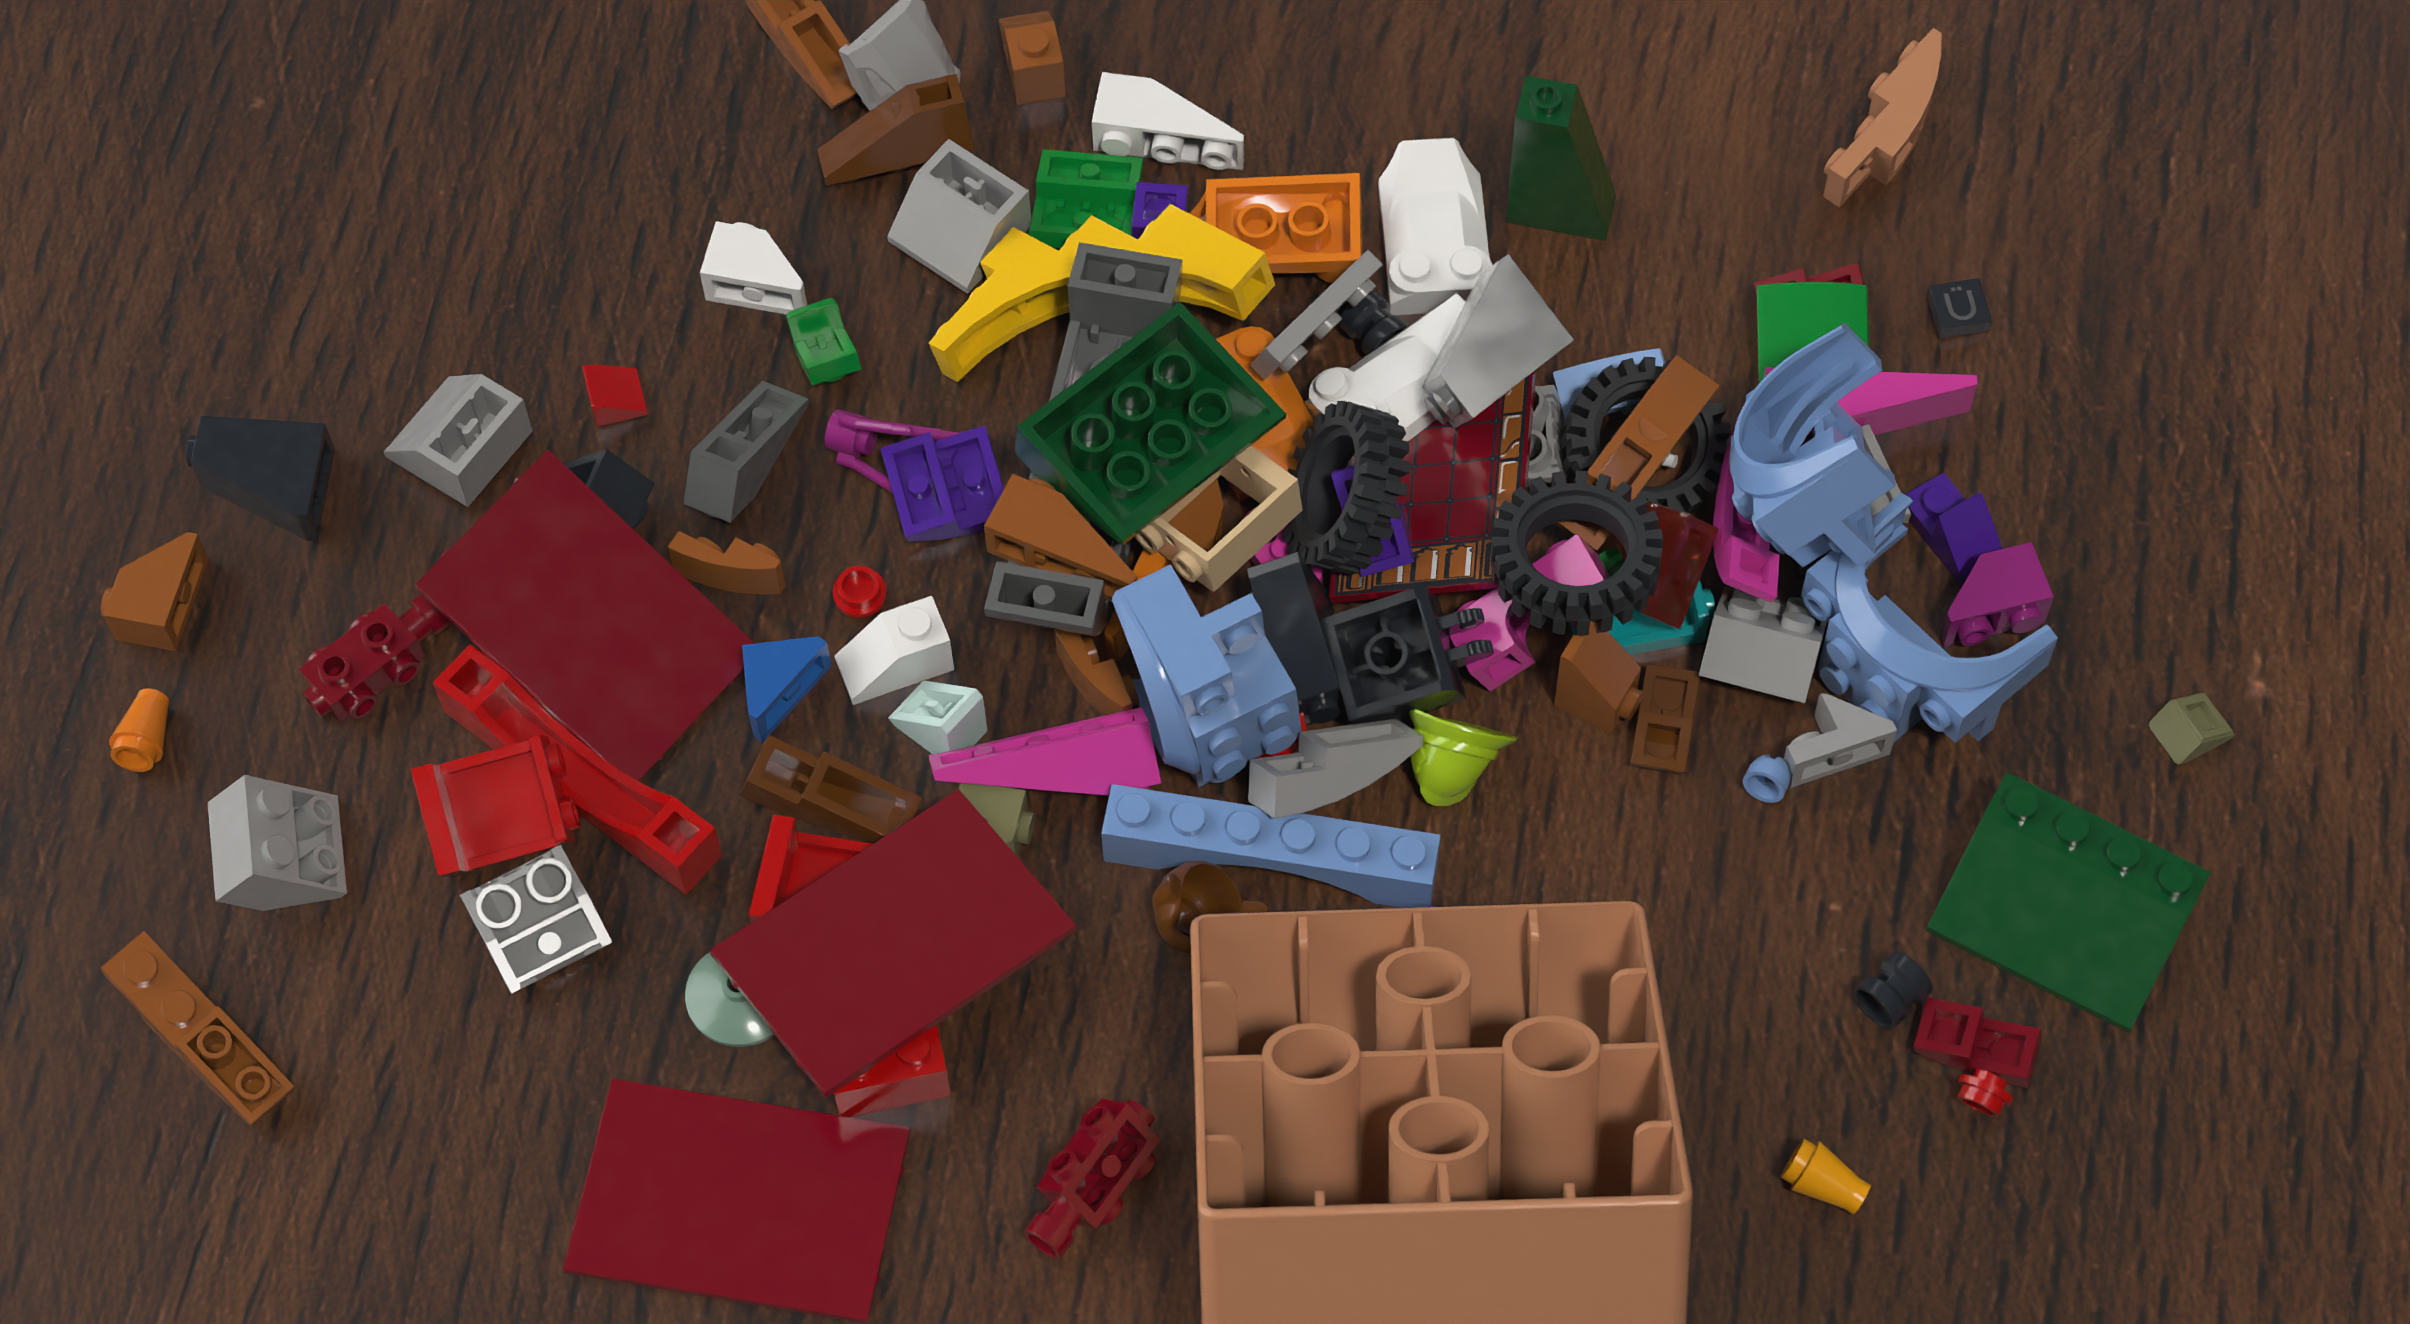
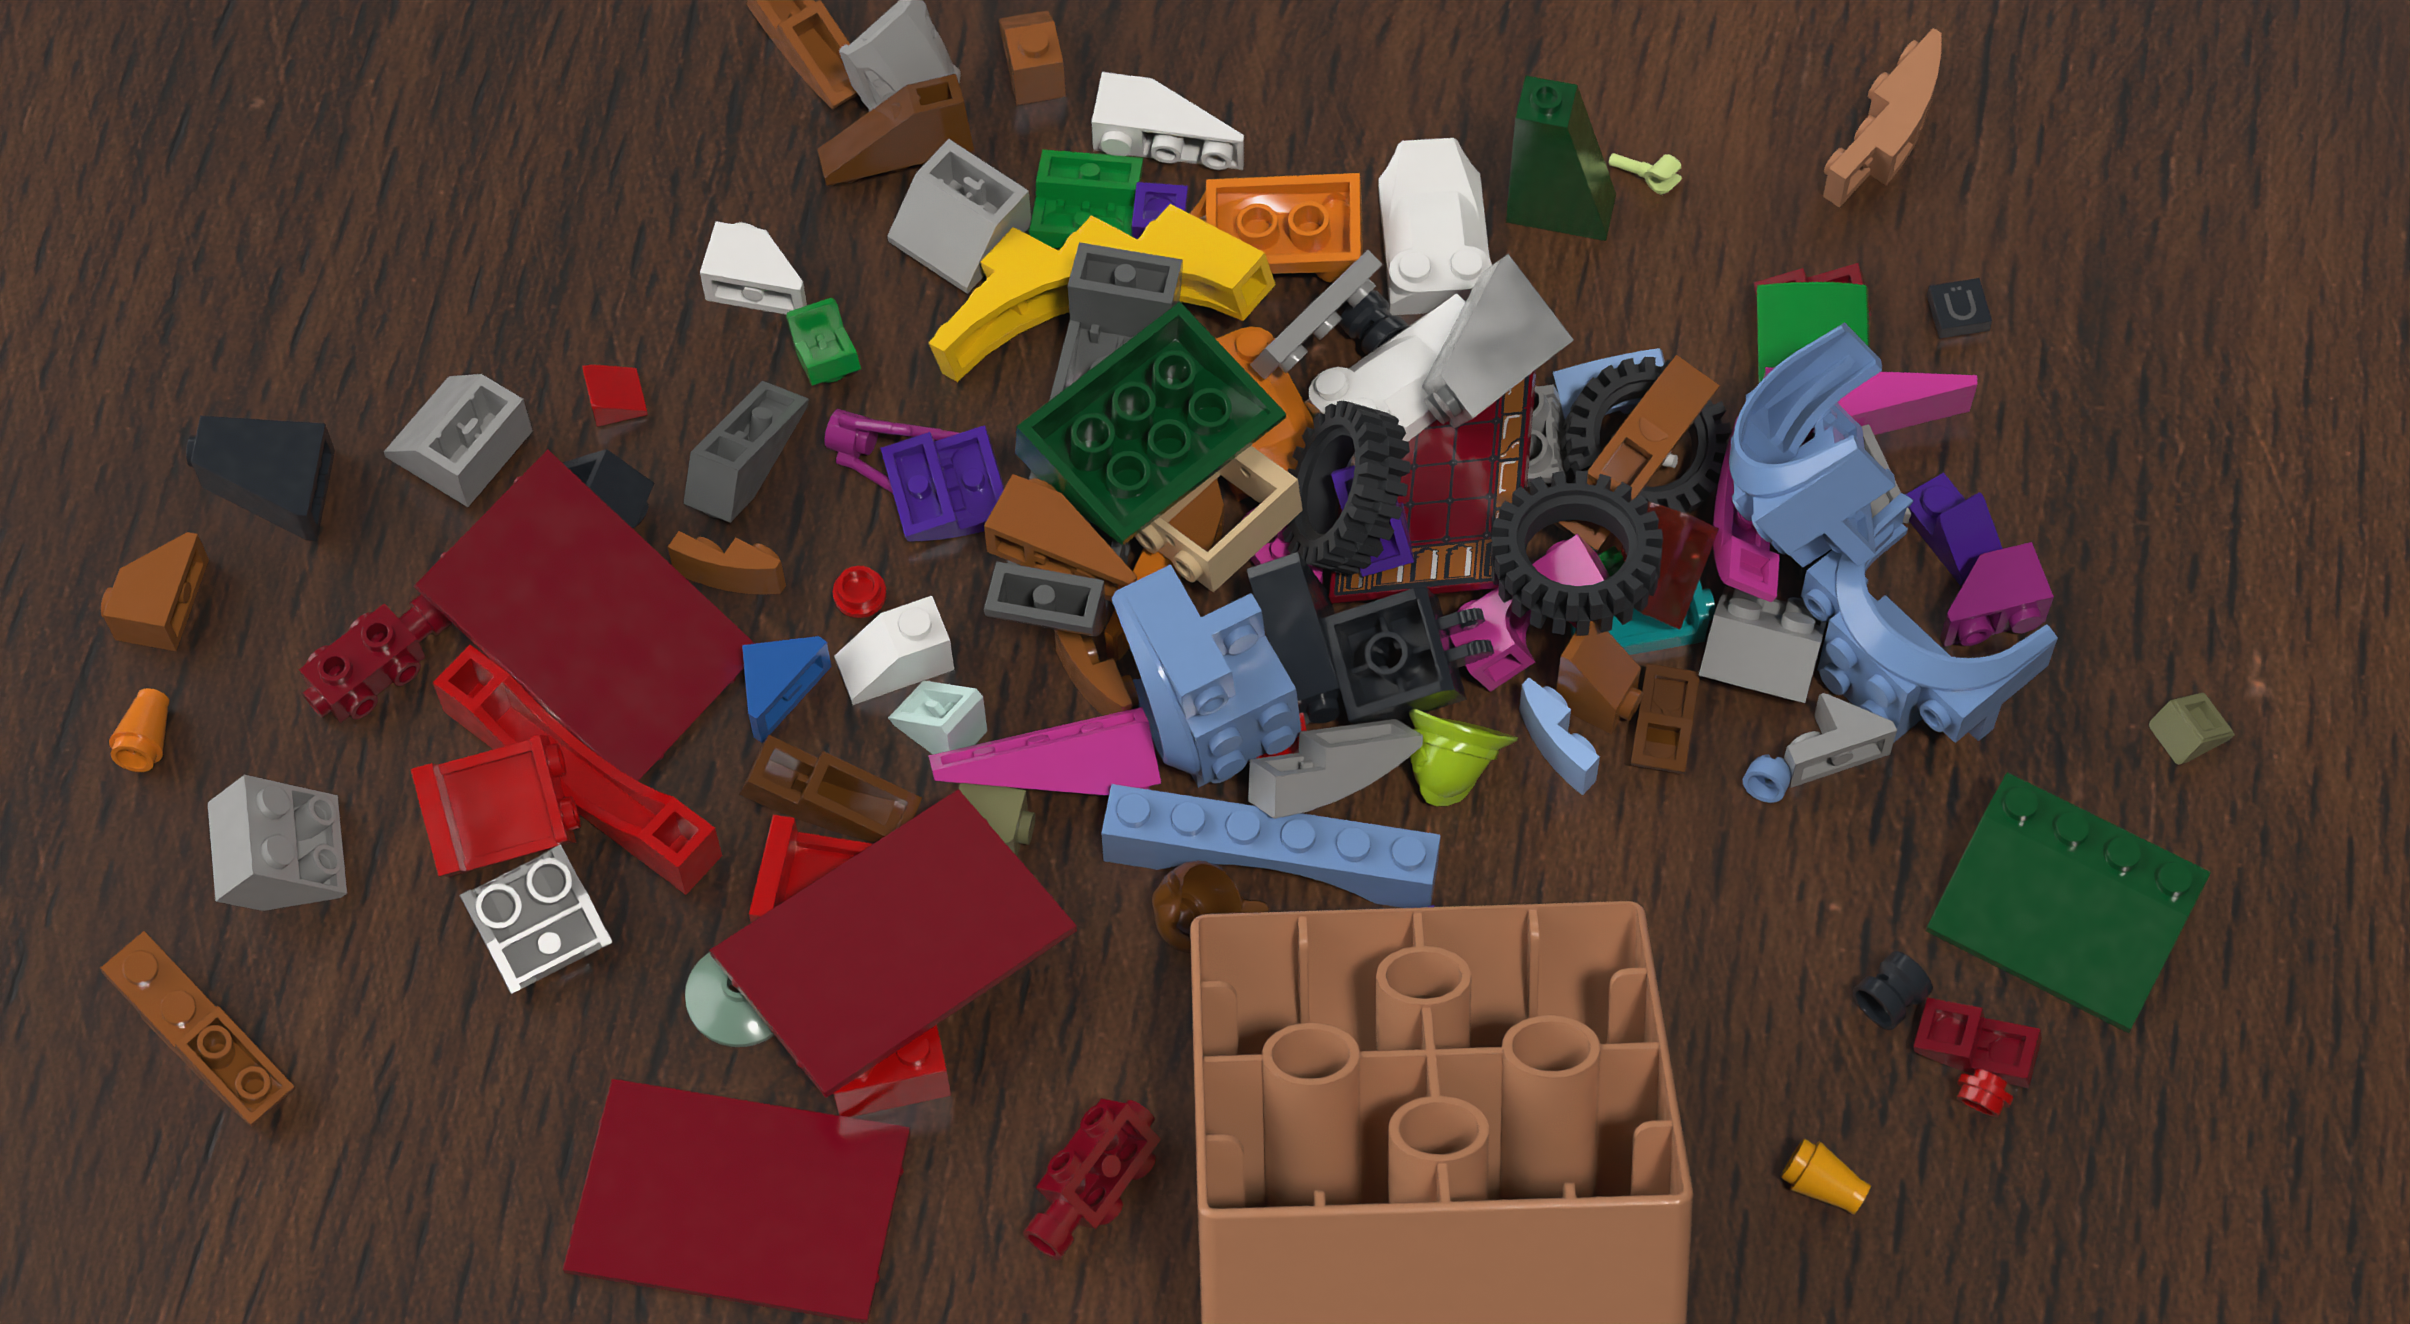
none -> light blue slope [1519,678,1600,795]
none -> yellowish green hand [1609,153,1682,194]

